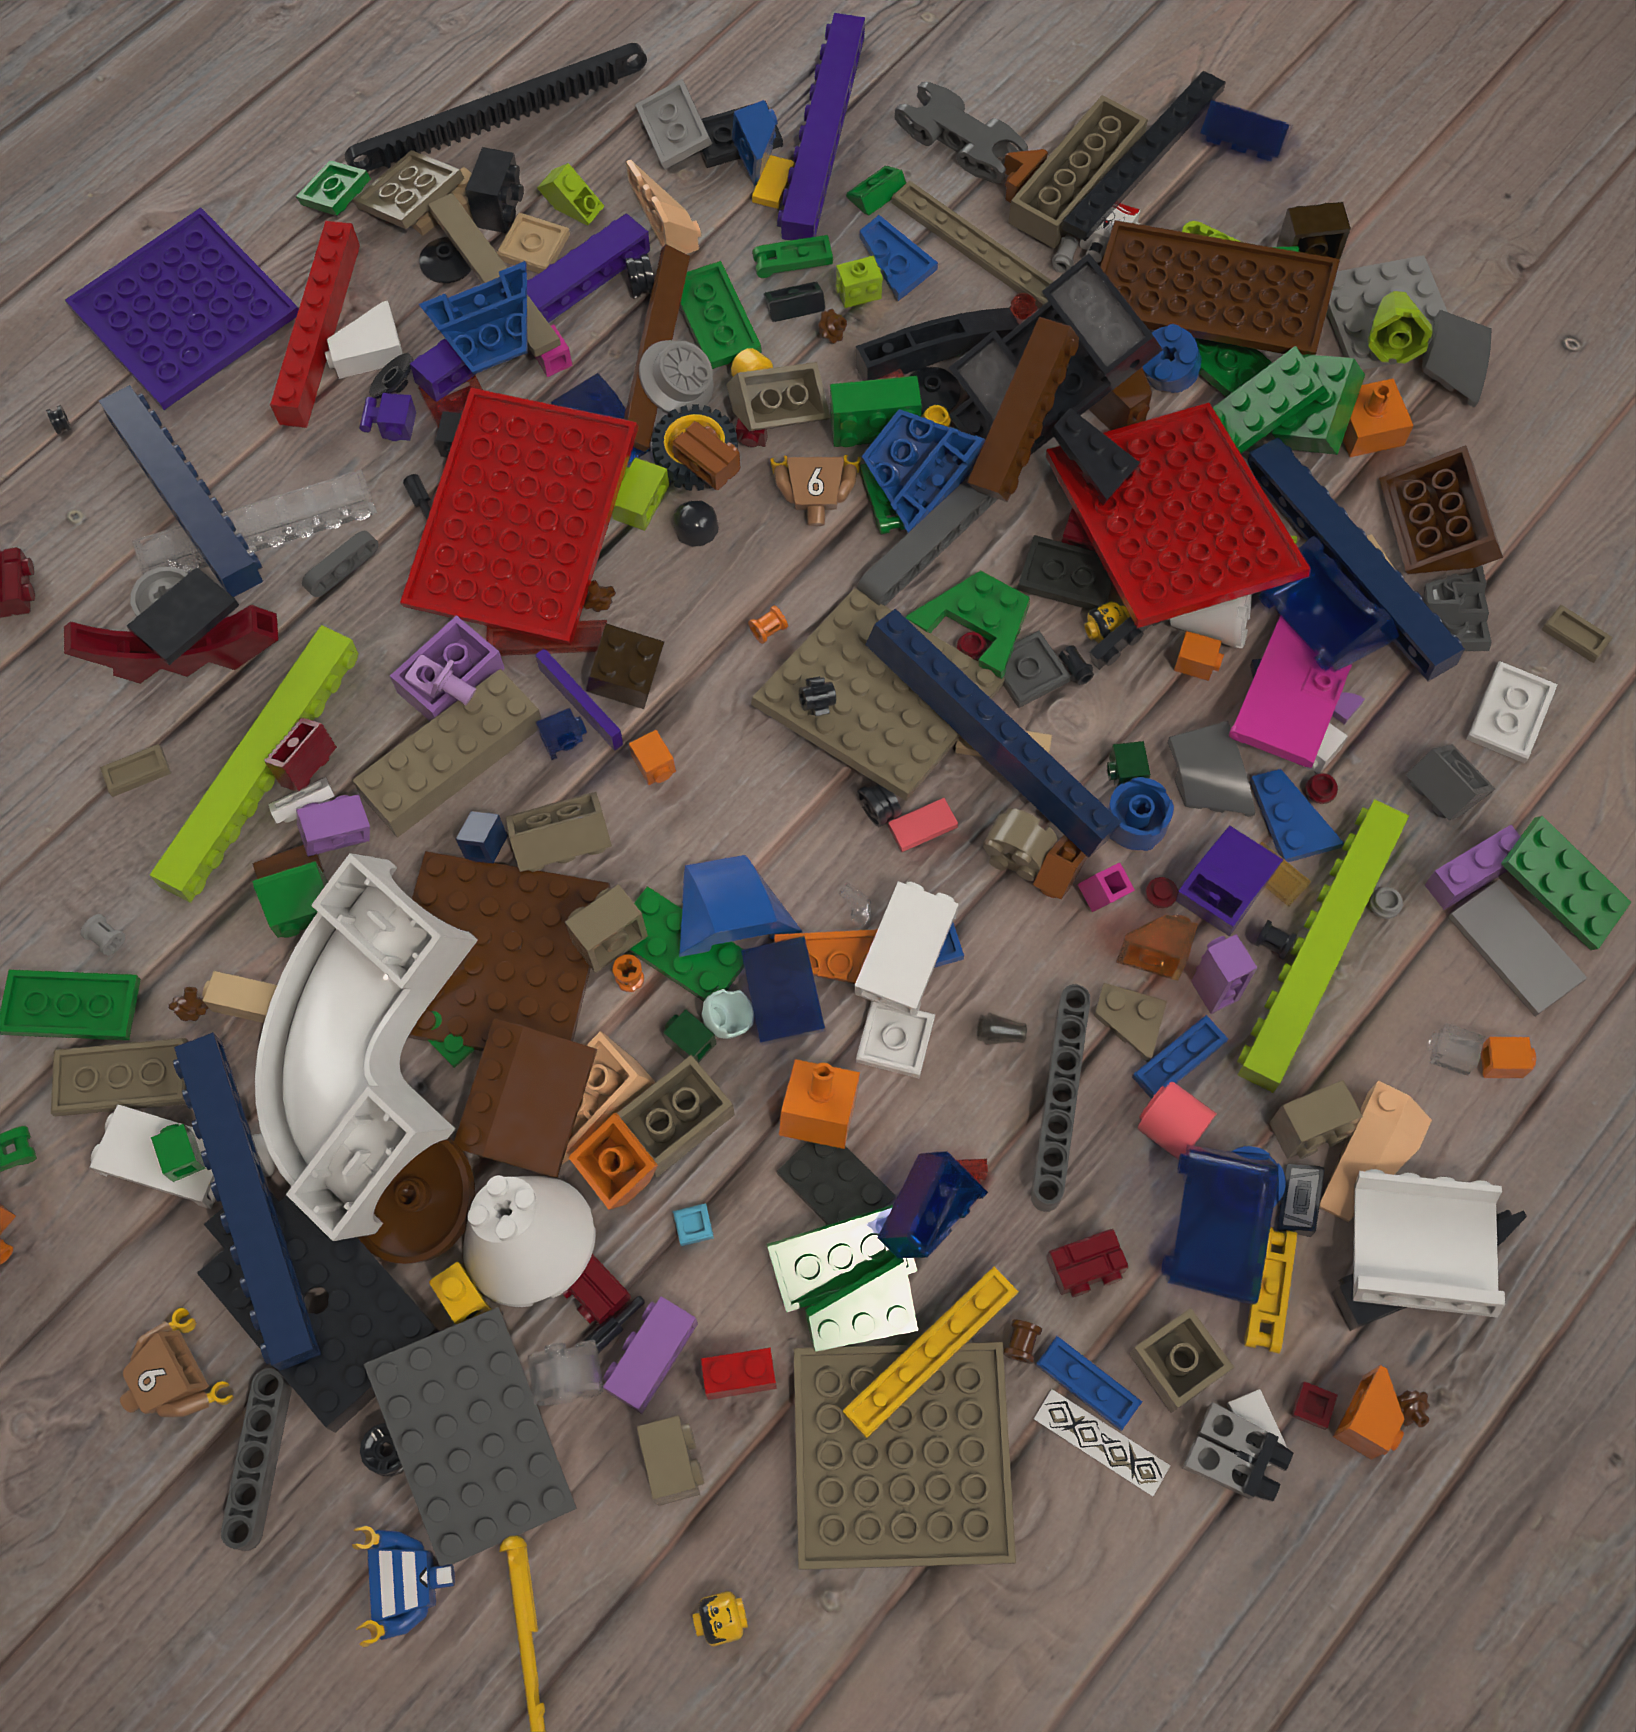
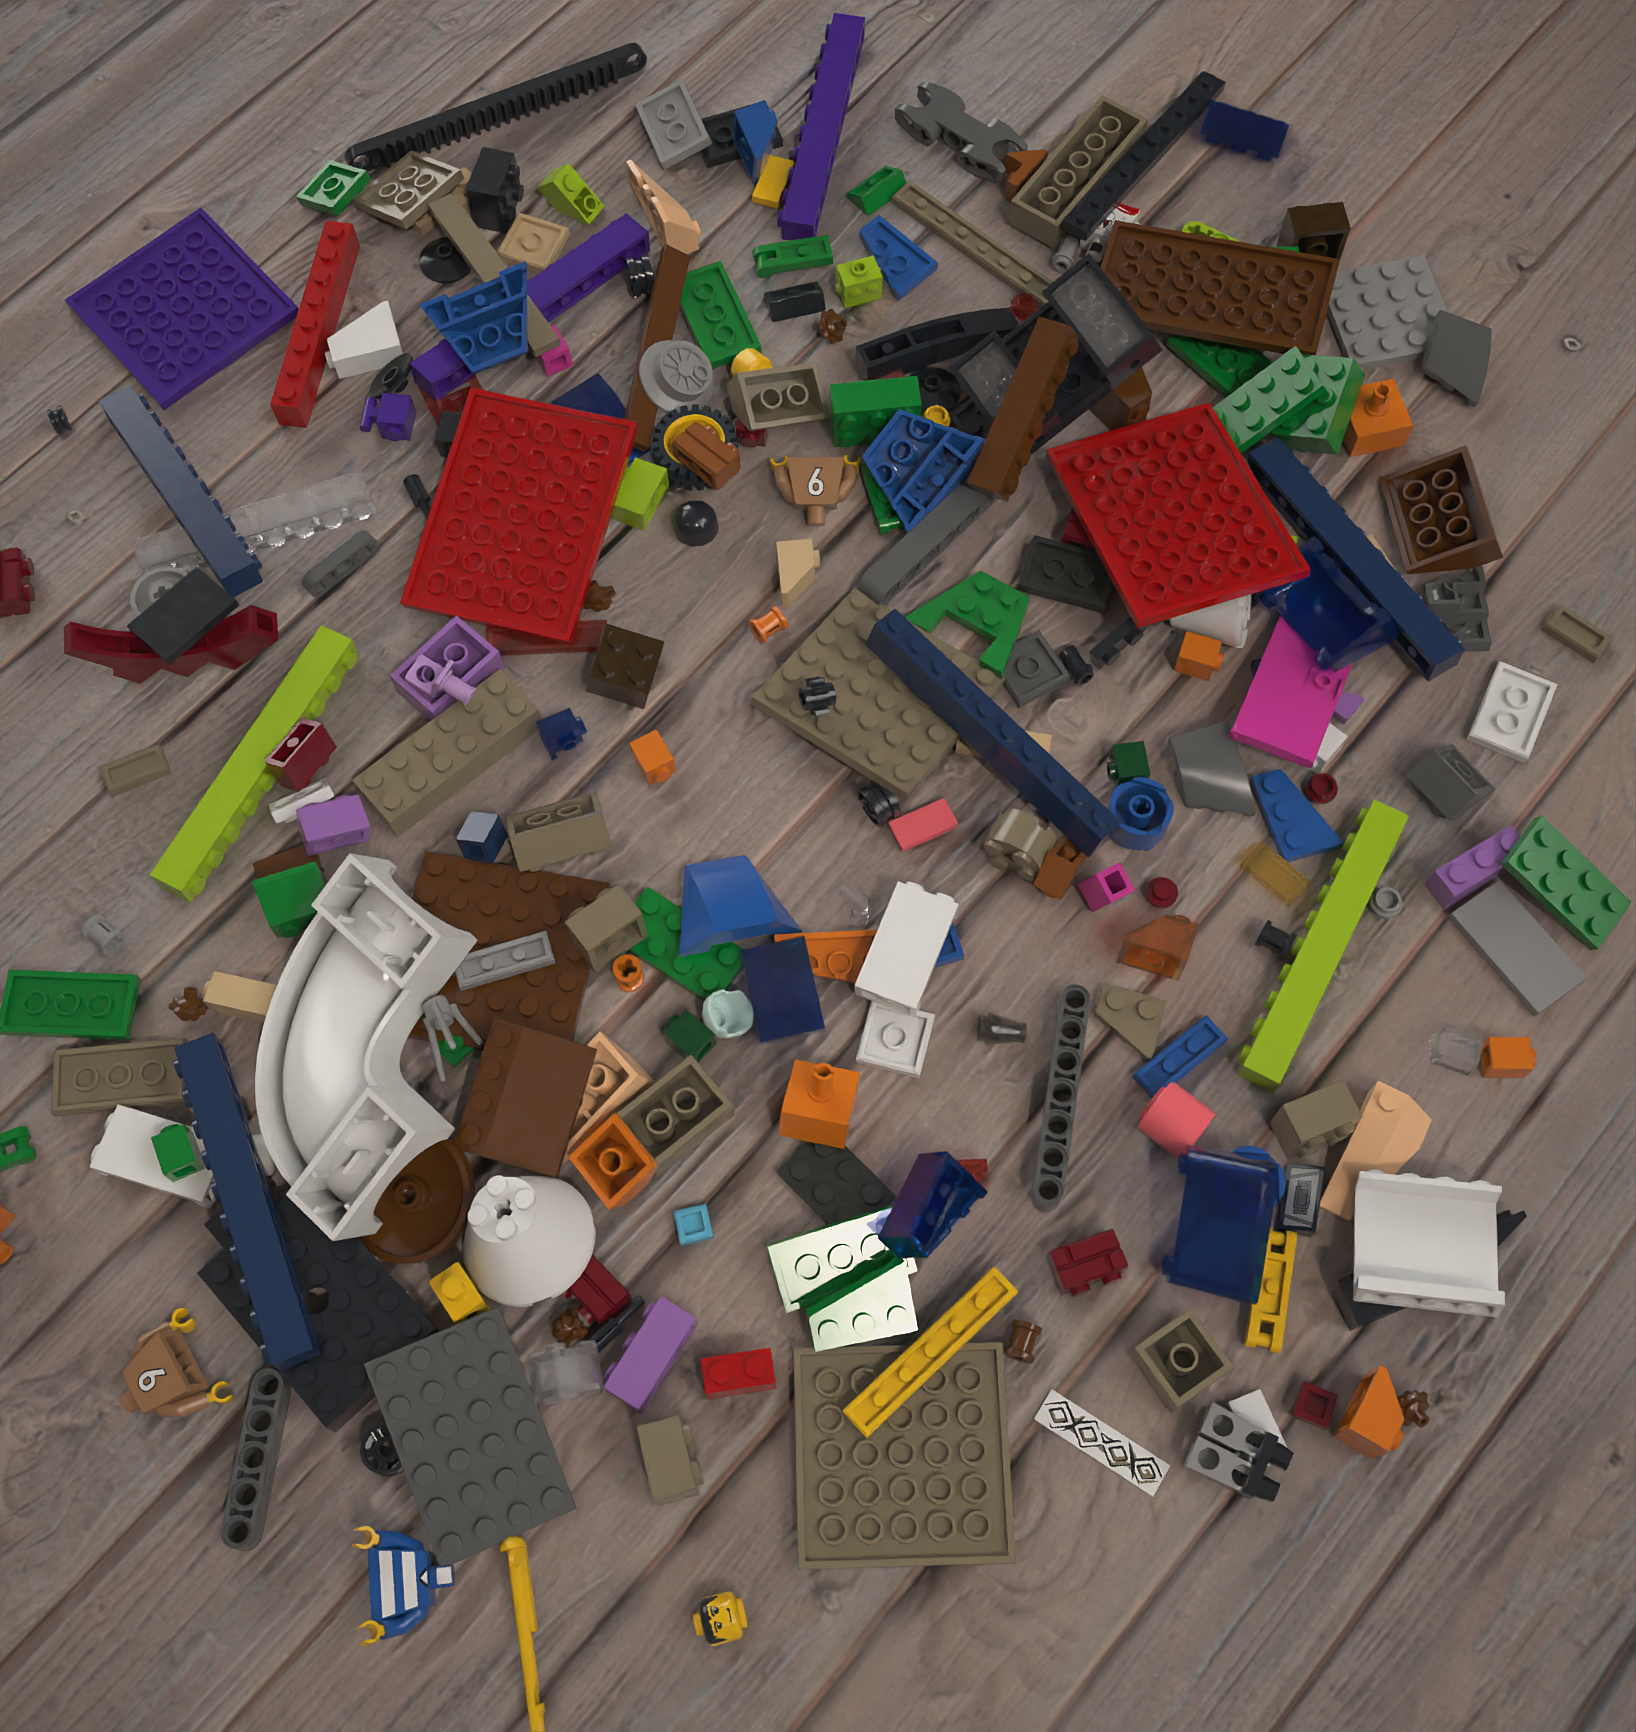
dark purple tile [535,649,623,751] -> none
dark red plate [956,632,987,661] -> none
blue tile [1036,1336,1143,1431] -> none
black wing [1050,408,1140,506] -> none
yellow head [1084,602,1130,644] -> none
blue brick [1142,324,1202,393] -> none
dark purple slope [1176,825,1283,936] -> none
medium lavender brick [1191,934,1257,1014] -> none
lime cone [1368,291,1433,364] -> none
none -> light grey plant [422,995,483,1082]
none -> light grey tile [455,931,556,991]
none -> reddish brown plant [551,1308,588,1349]
none -> tan slope [776,539,820,608]

